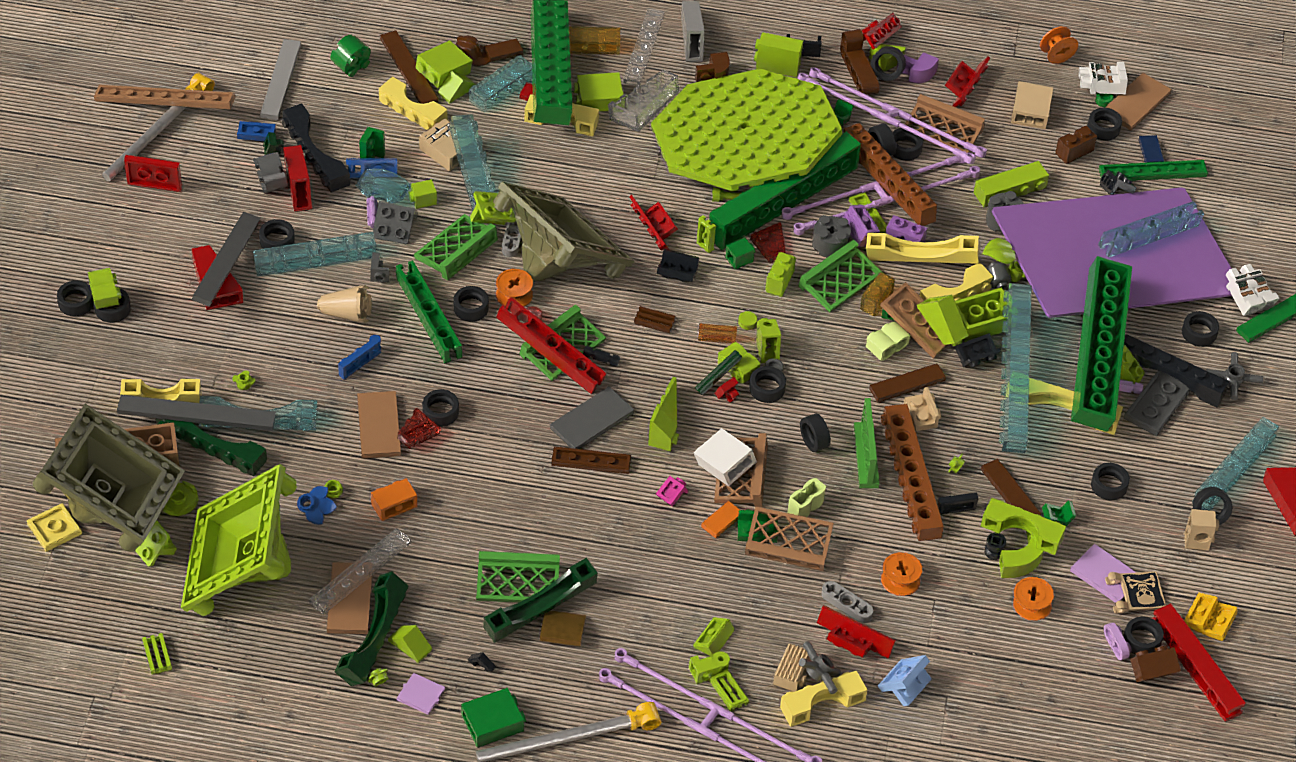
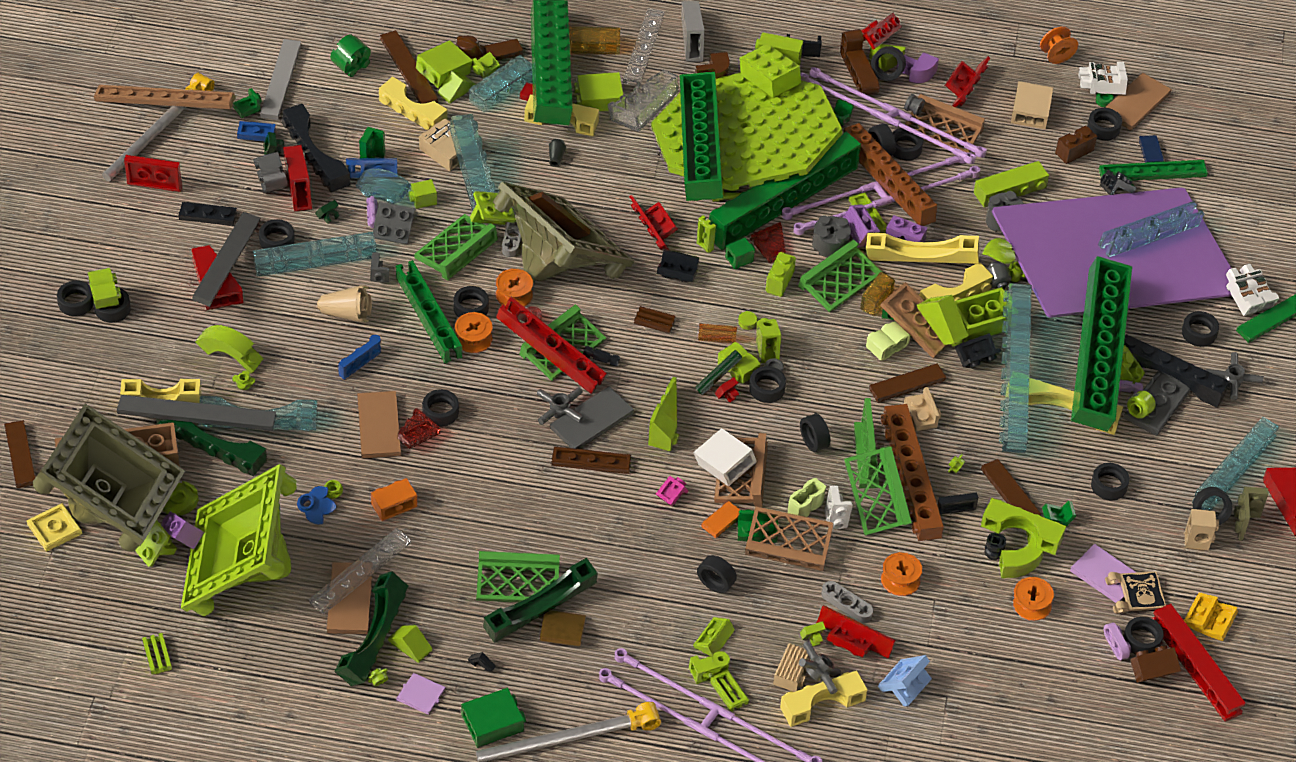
none -> reddish brown tile [4,420,35,488]
none -> medium lavender brick [161,511,204,550]
none -> black plate [178,202,237,226]
none -> lime arch [195,325,264,373]
none -> green bracket [233,88,262,118]
none -> dark green tile [315,200,339,224]
none -> orange piece [455,312,493,353]
none -> lime bracket [472,52,501,79]
none -> reddish brown tile [528,191,591,240]
none -> dark grey bar [537,387,584,425]
none -> pearl dark grey cone [549,139,566,167]
none -> green brick [680,72,723,201]
none -> black tyre [697,555,737,593]
none -> lime brick [739,43,801,98]
none -> lime tile [800,621,826,646]
none -> white bracket [824,486,853,529]
none -> bright green fence [844,446,912,535]
none -> dark grey wheel [904,94,925,116]
none -> lime head [1127,391,1156,419]
none -> olive bracket [1234,486,1268,541]

